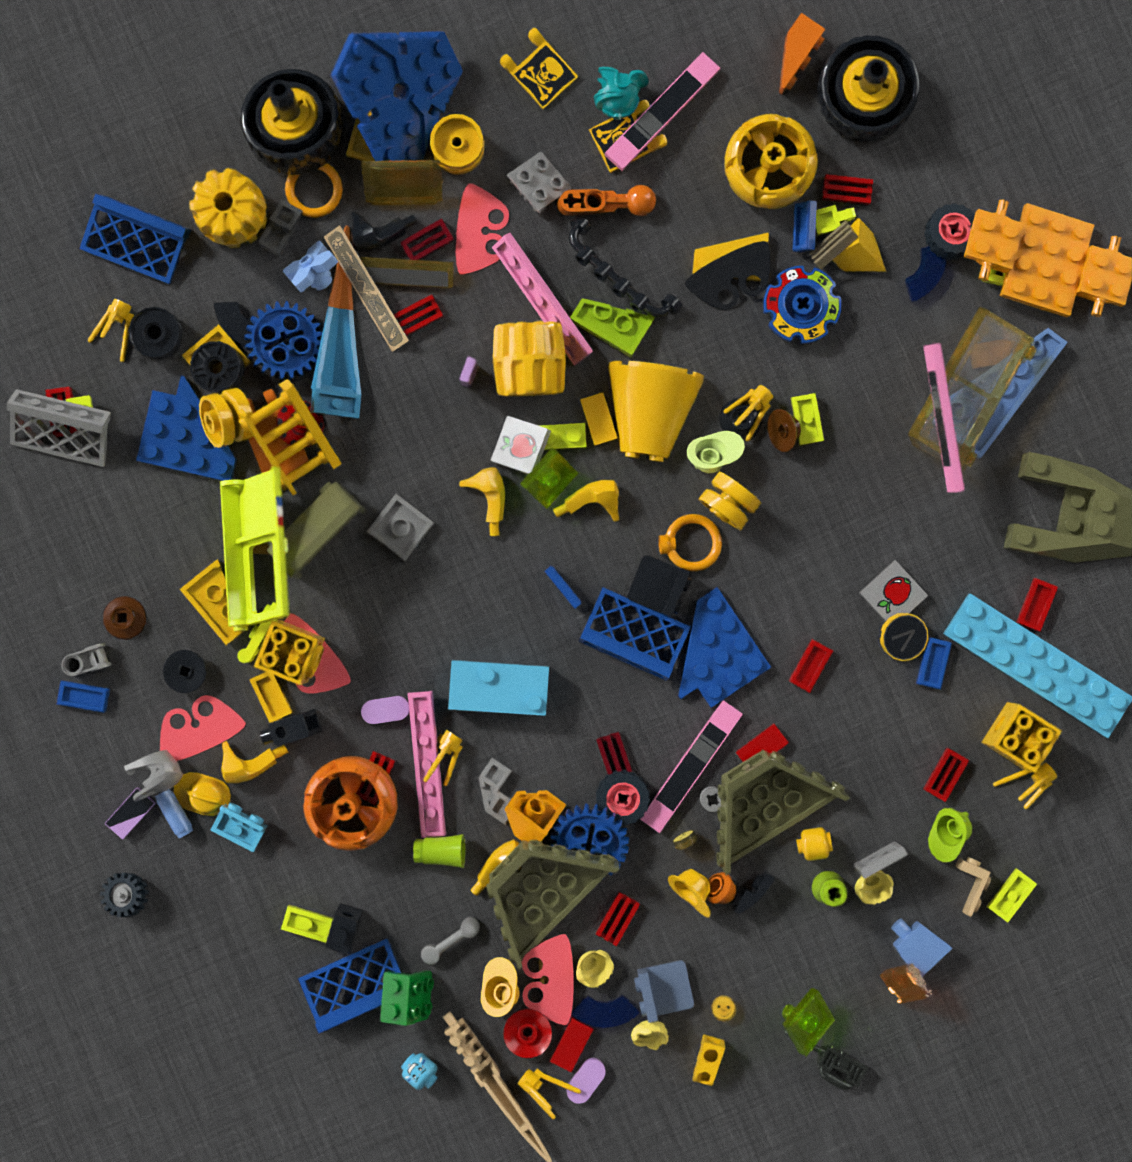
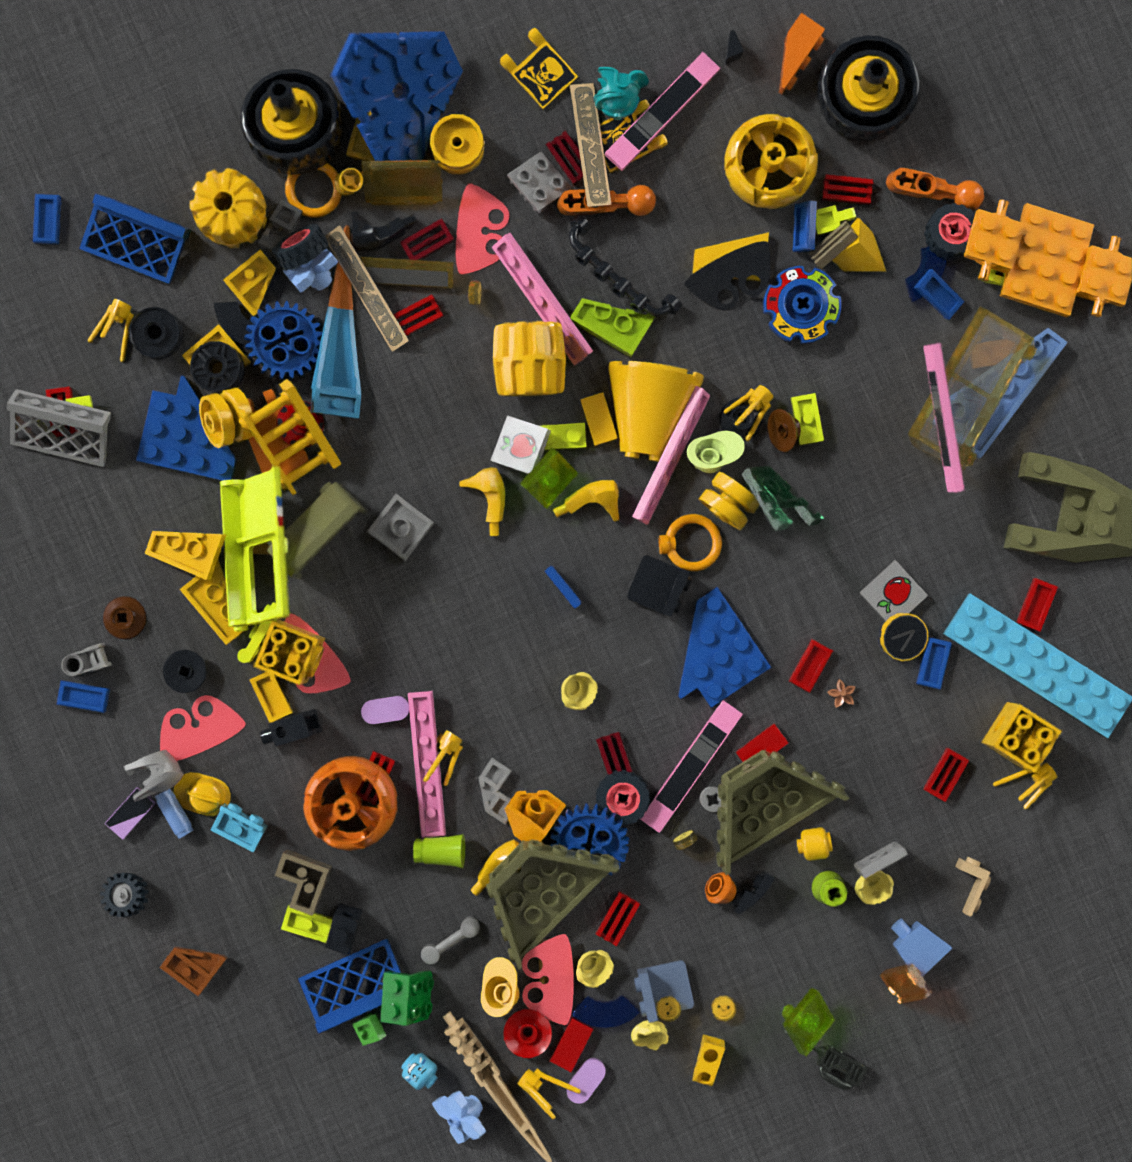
yellow animal [221,741,288,783] -> none
medium azure brick [448,660,549,716] -> none
lavender tile [459,357,478,388] -> none
blue fence [578,587,691,681] -> none
yellow piece [668,869,711,918] -> none
lime piece [928,808,972,862] -> none
neon yellow plate [987,868,1037,923] -> none
none -> blue tile [33,194,61,245]
none -> yellow wing [145,531,226,580]
none -> dark orange wing [159,946,228,996]
none -> yellow wing [223,250,276,316]
none -> black wheel [272,224,328,270]
none -> dark tan brick [275,849,332,915]
none -> yellow wheel [334,168,363,196]
none -> bright green bracket [352,1013,387,1046]
none -> light blue plant [432,1091,486,1144]
none -> clear yellow tile [468,281,482,305]
none -> dark red tile [546,131,583,185]
none -> light yellow hair [561,672,598,710]
none -> sticker [570,83,612,207]
none -> bright pink tile [632,386,710,525]
none -> clear yellow tile [656,996,681,1022]
none -> black slope [725,30,744,65]
none -> clear green wing [741,466,824,531]
none -> nougat plant [827,679,856,708]
none -> orange beam [886,168,984,211]
none -> blue tile [914,269,965,320]

